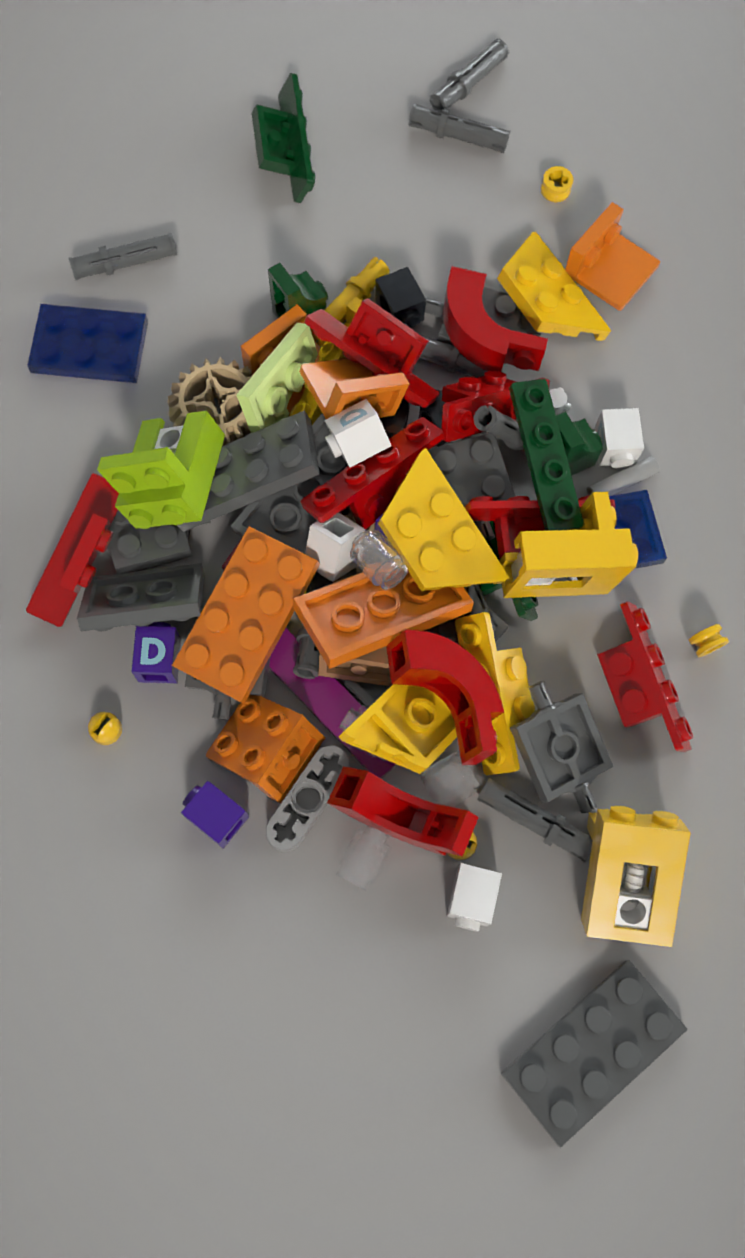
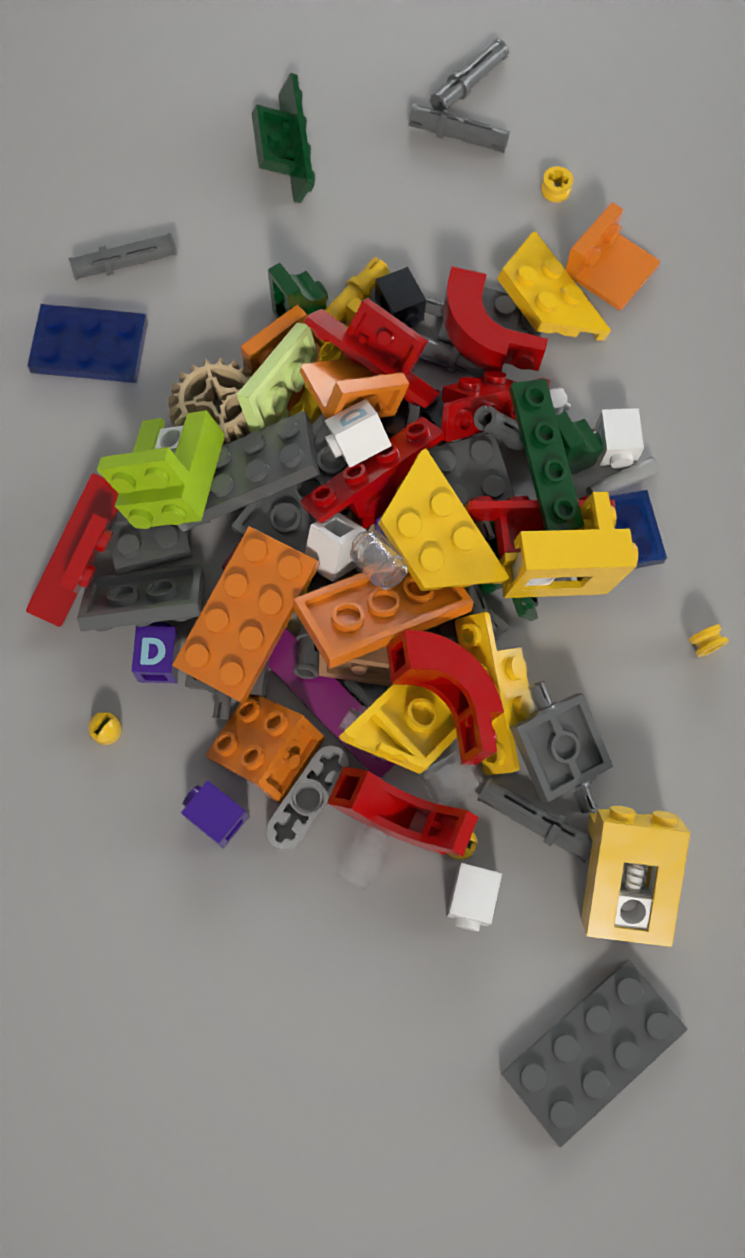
red bracket [597,601,693,752] -> none

